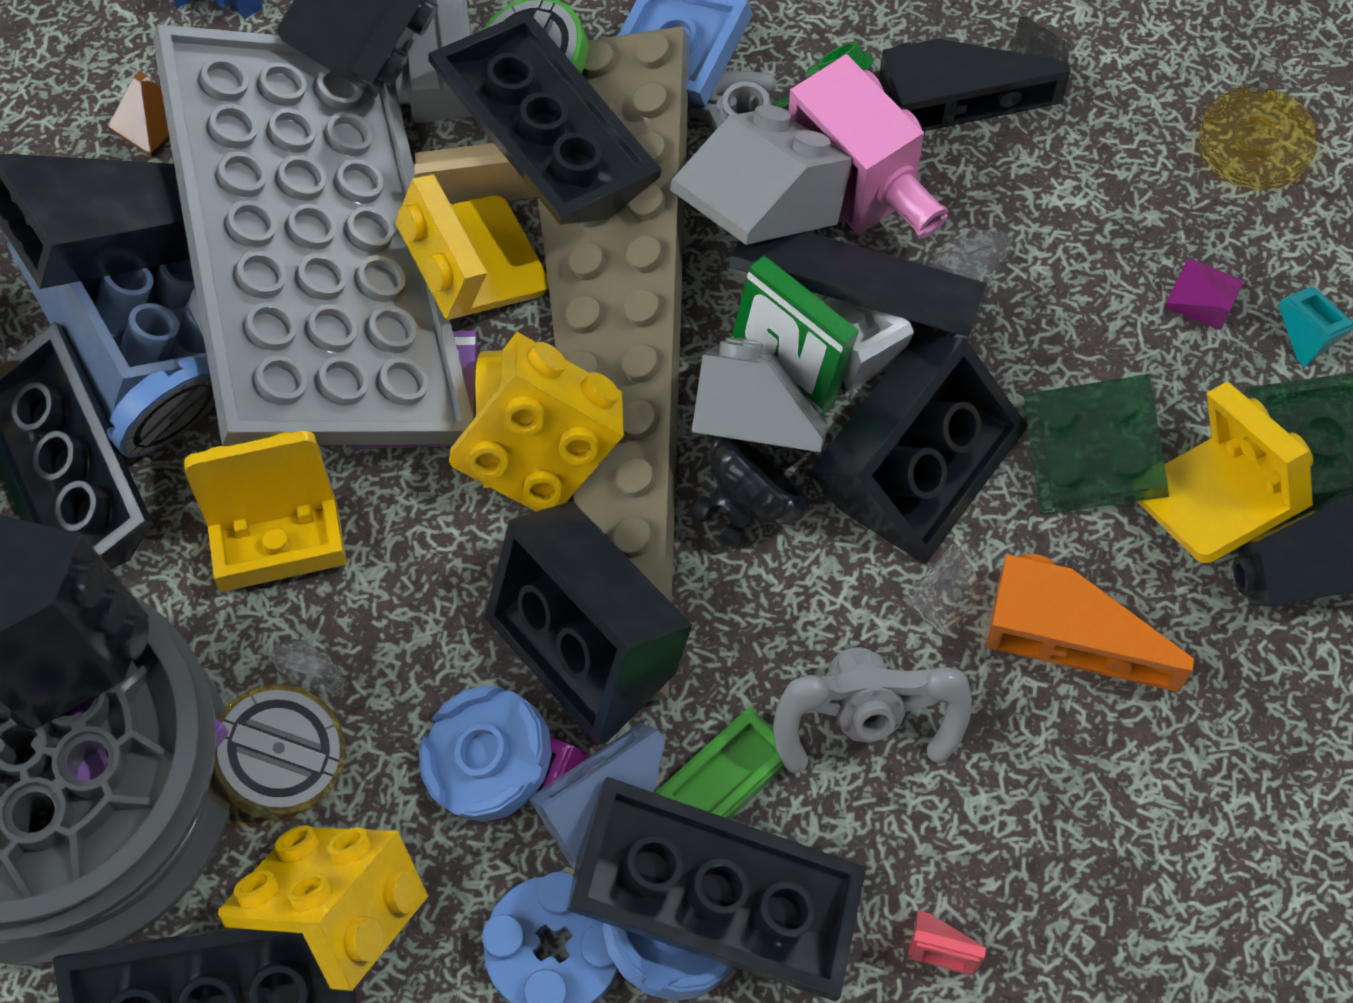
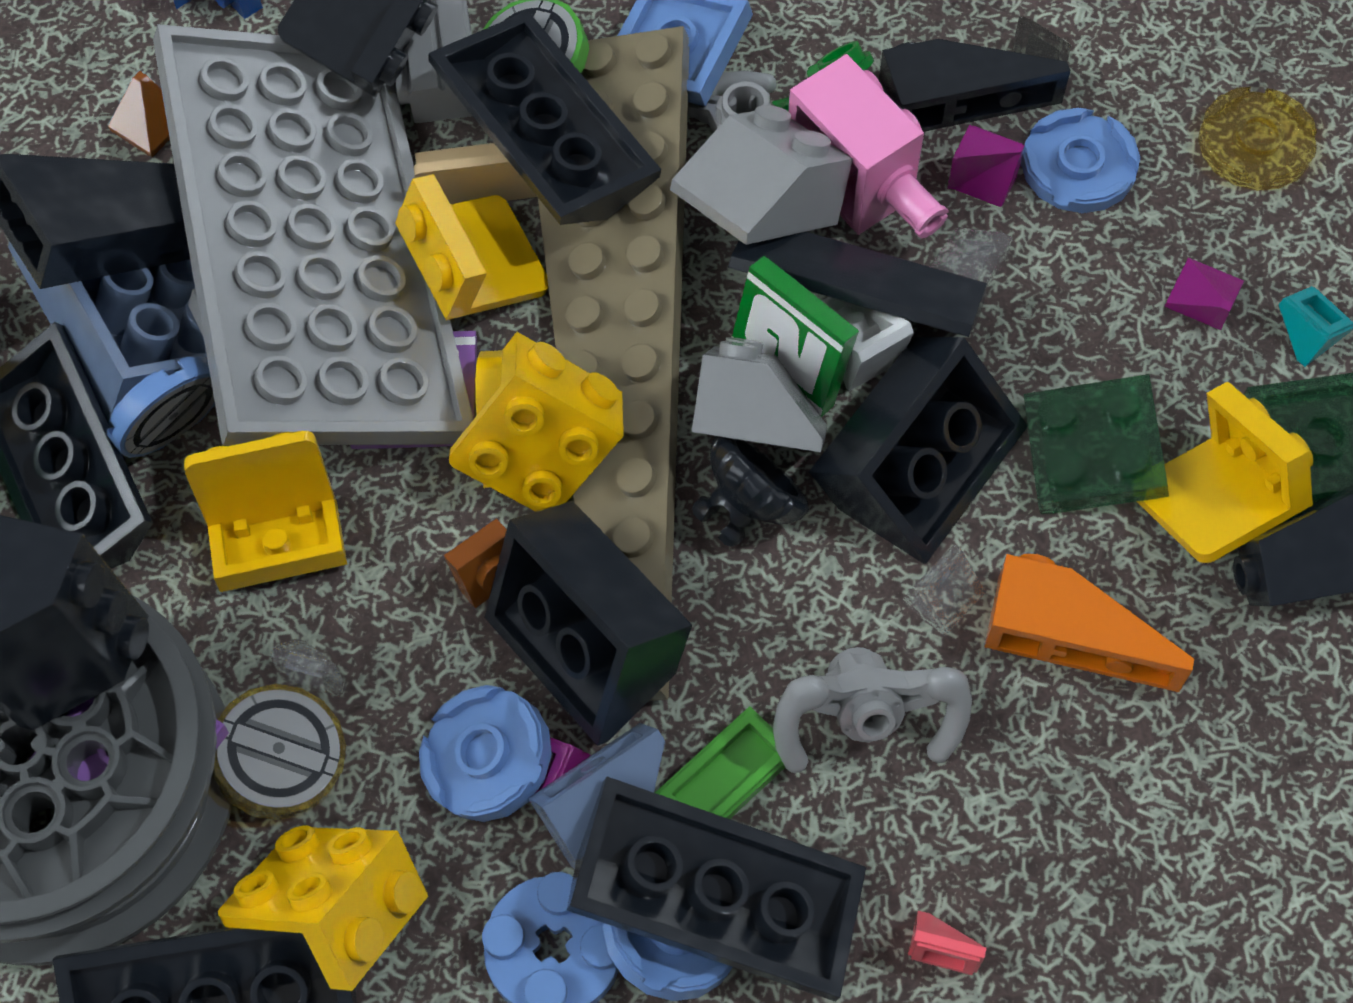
none -> dark orange plate [444,518,507,608]
none -> magenta slope [947,125,1025,207]
none -> medium blue tile [1021,108,1140,213]

